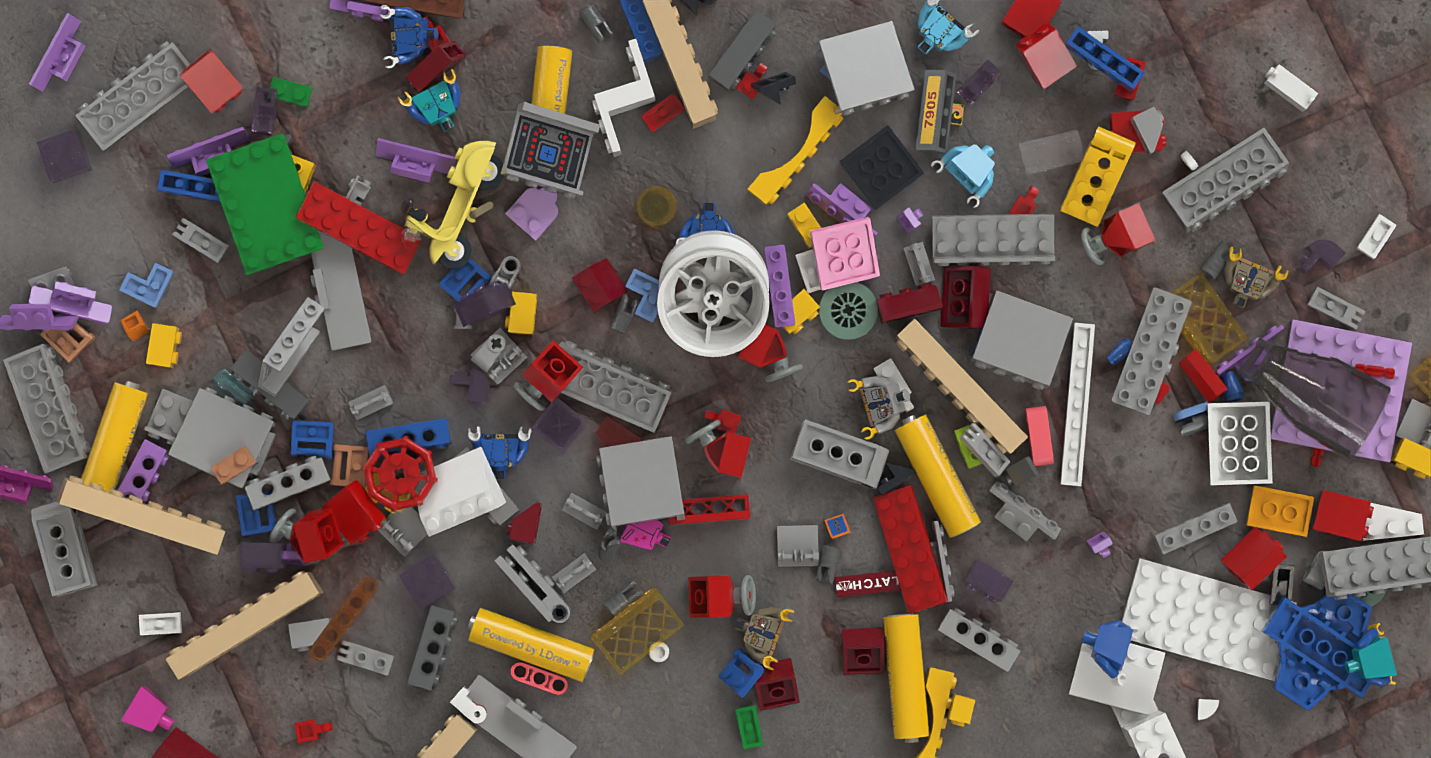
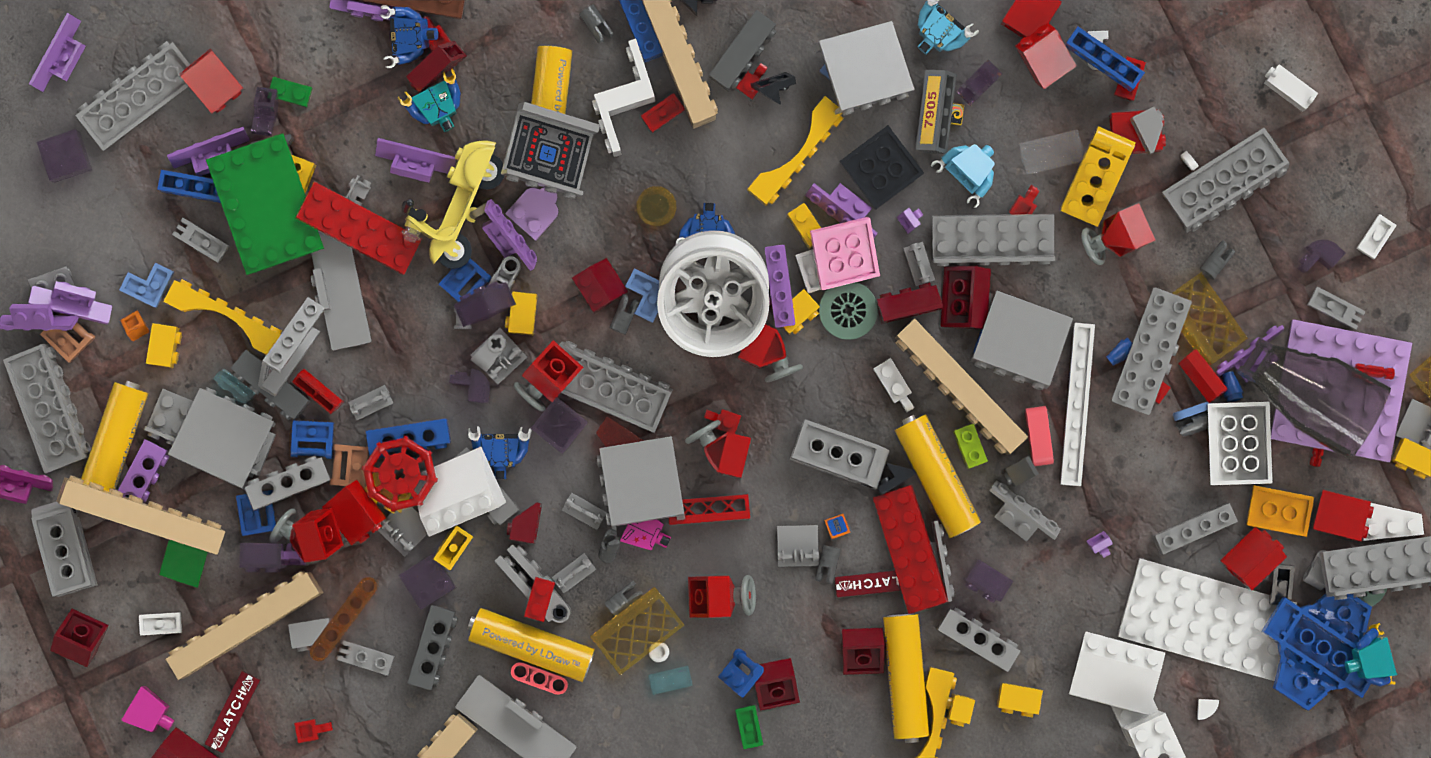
nougat plate [211,445,257,485] -> none
white leg [450,686,487,723] -> none
torso [734,607,794,670] -> none
light grey torso [848,376,910,440] -> none
light grey hinge [960,423,1010,477] -> none
blue torso [1082,620,1139,686] -> none
torso [1224,247,1289,308] -> none
none -> dark red slope [50,609,109,667]
none -> green piece [159,539,208,588]
none -> yellow arch [163,279,282,355]
none -> dark red tile [205,671,261,753]
none -> red piece [292,369,344,414]
none -> yellow slope [433,525,473,570]
none -> medium lavender bracket [482,199,537,271]
none -> red plate [524,577,555,622]
none -> clear light blue plate [649,666,693,695]
none -> yellow brick [997,683,1043,718]

